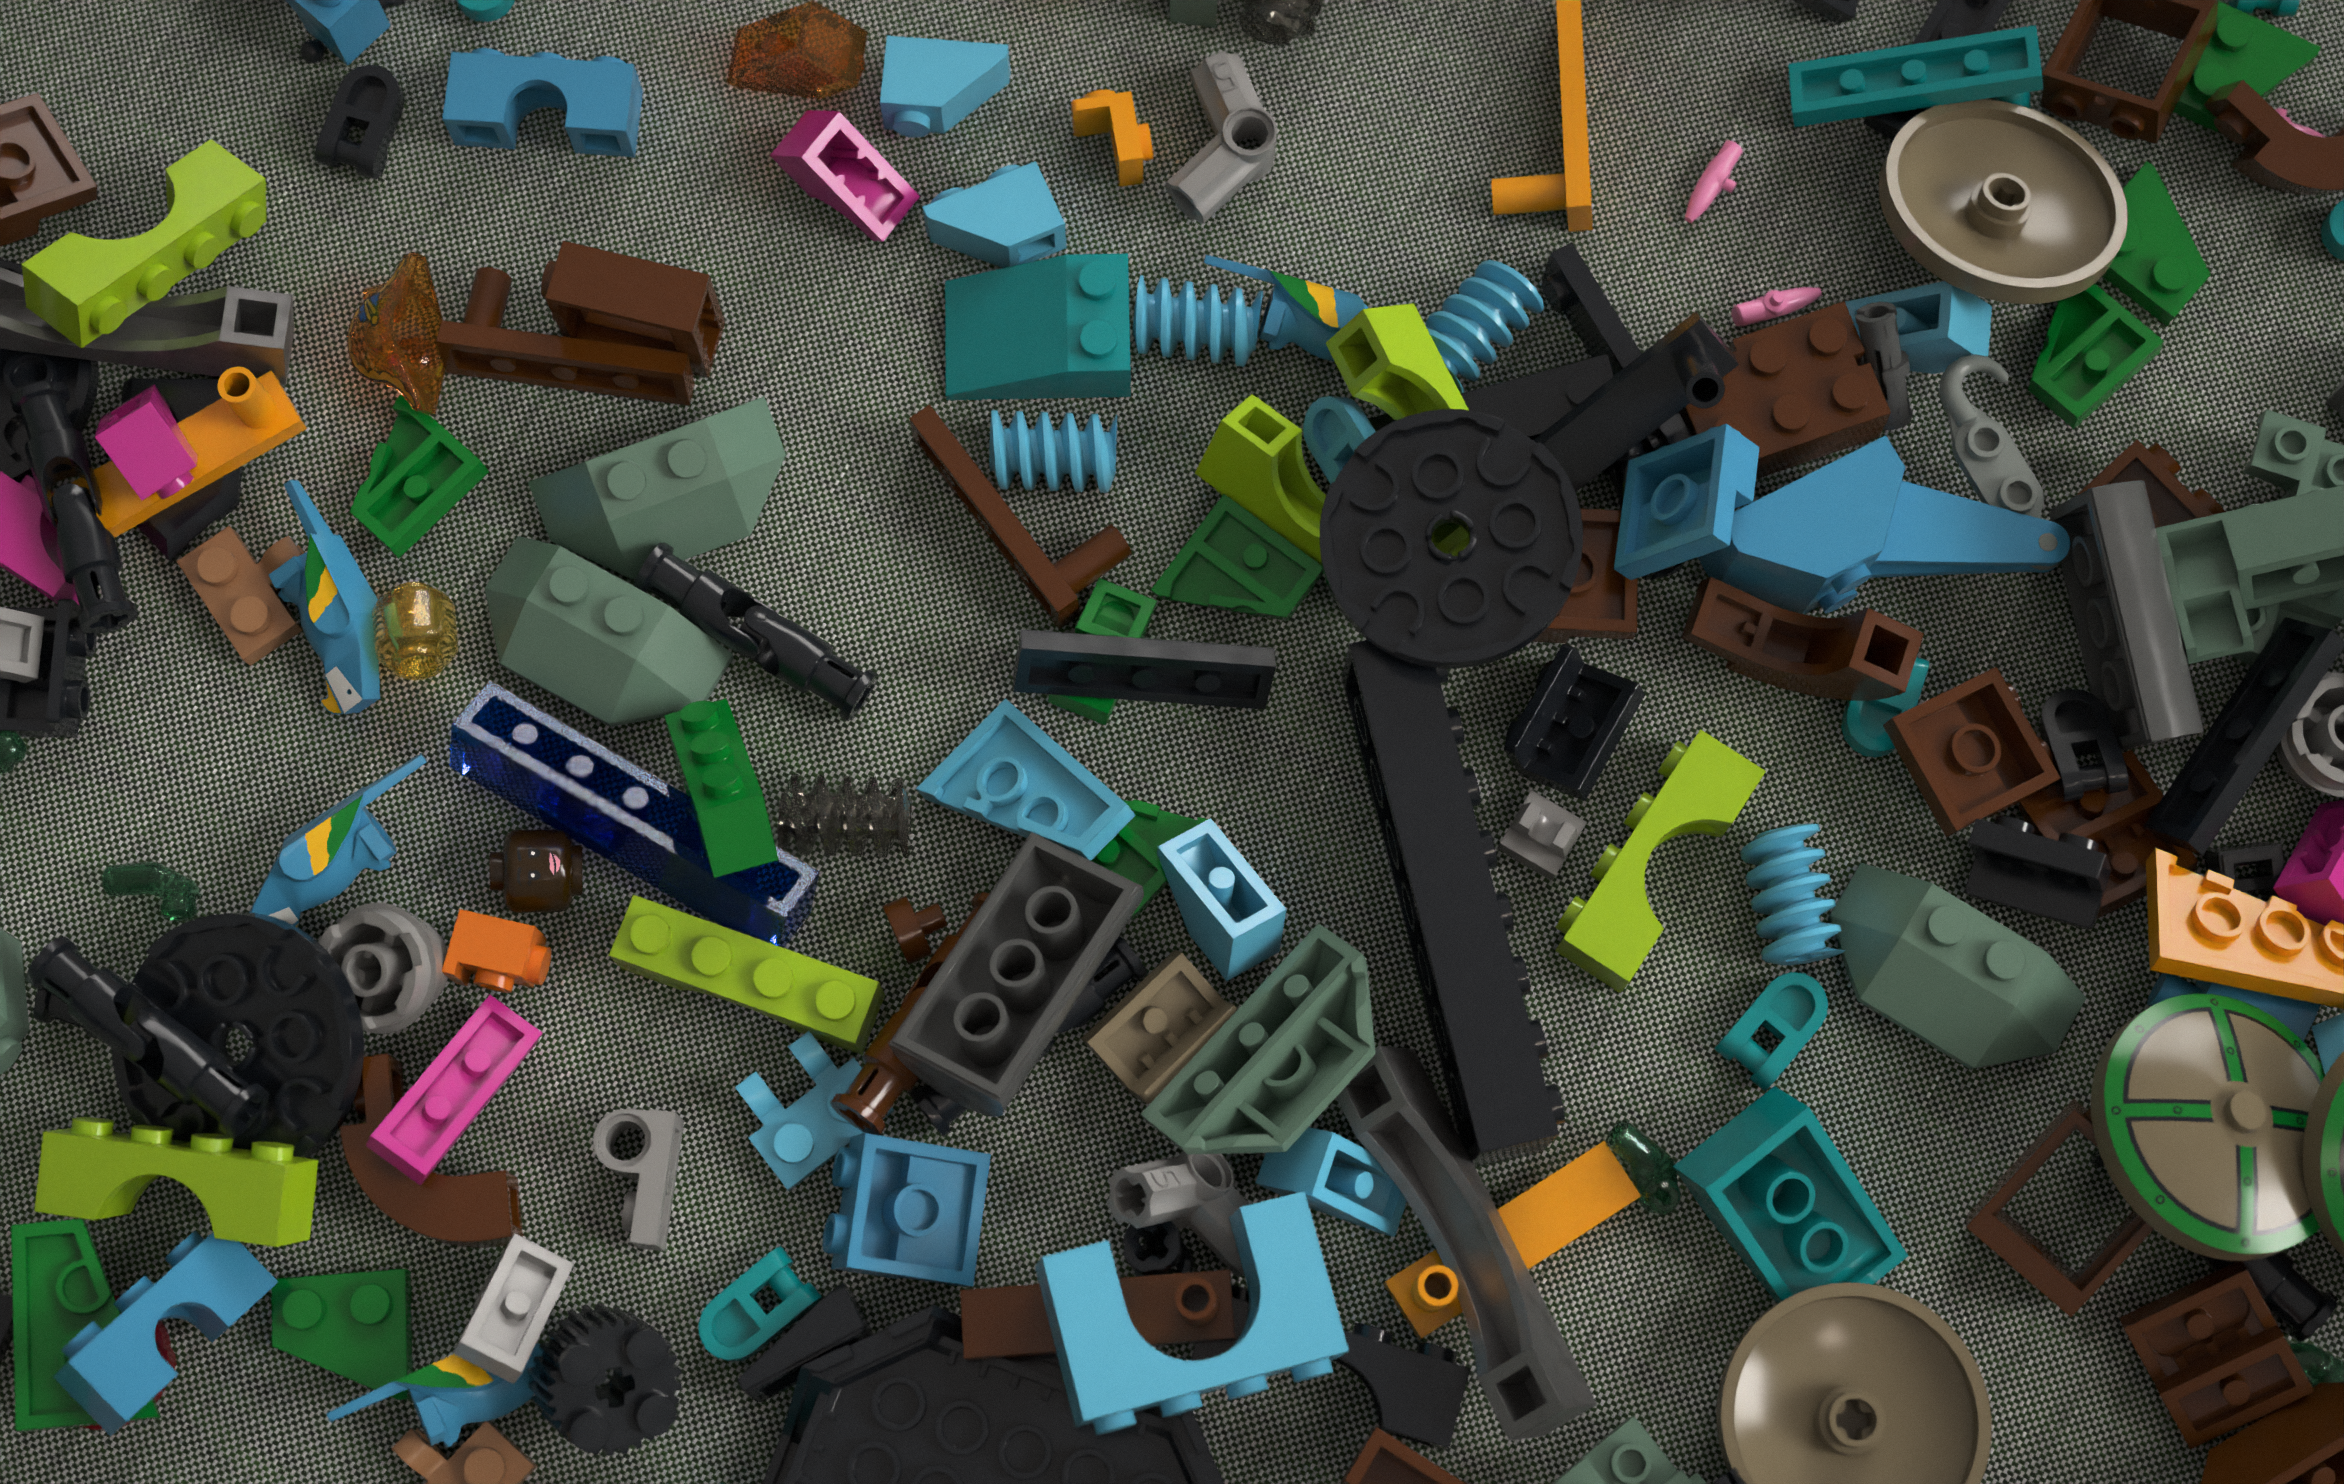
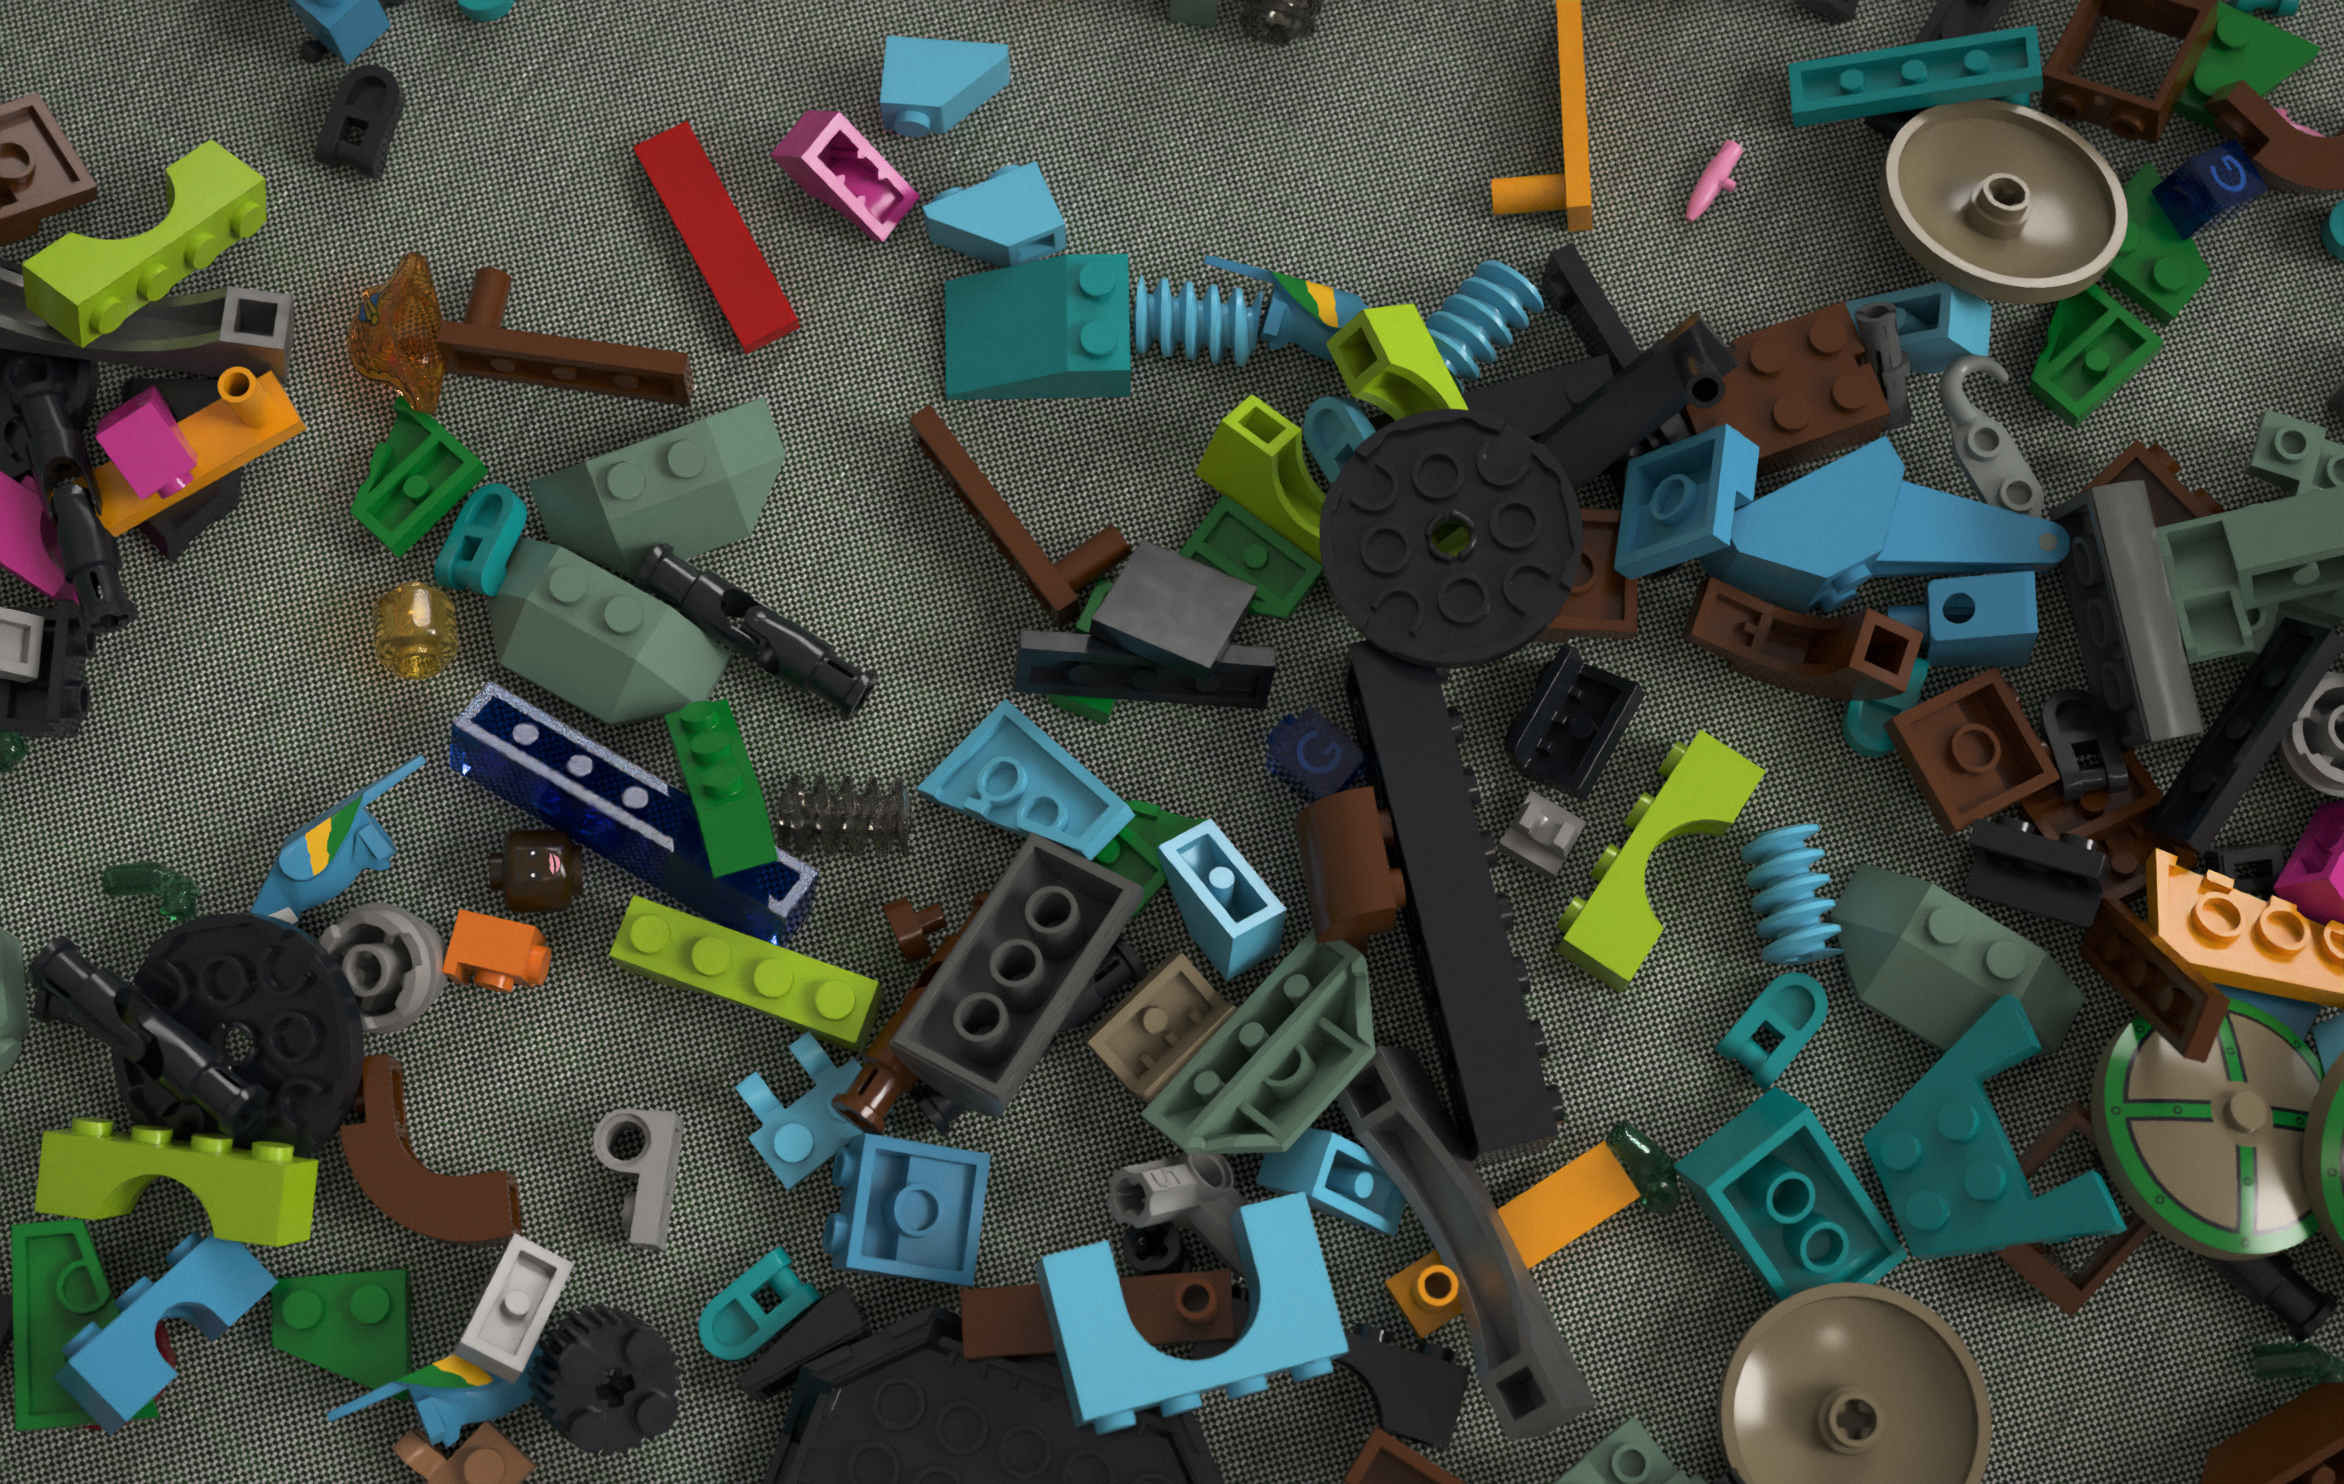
medium nougat plate [176,526,305,666] -> none
dark azure animal [269,480,386,714] -> none
dark pink plate [366,995,542,1185] -> none
dark azure arch [442,48,643,157] -> none
reddish brown window [541,241,725,378] -> none
clear orange slope [727,0,868,99] -> none
medium azure piece [989,410,1117,493] -> none
light orange bracket [1071,89,1153,187] -> none
light grey piece [1166,51,1277,224] -> none
bright pink helmet [1731,287,1822,327] -> none
reddish brown slope [2119,1261,2315,1450] -> none
none -> teal plate [434,483,527,596]
none -> red tile [633,121,800,355]
none -> black tile [1089,539,1258,683]
none -> clear blue brick [1265,705,1368,805]
none -> reddish brown brick [1294,786,1406,959]
none -> teal wing [1862,993,2127,1261]
none -> dark azure torso [1886,571,2038,667]
none -> reddish brown tile [2078,896,2231,1063]
none -> clear blue brick [2151,139,2269,241]

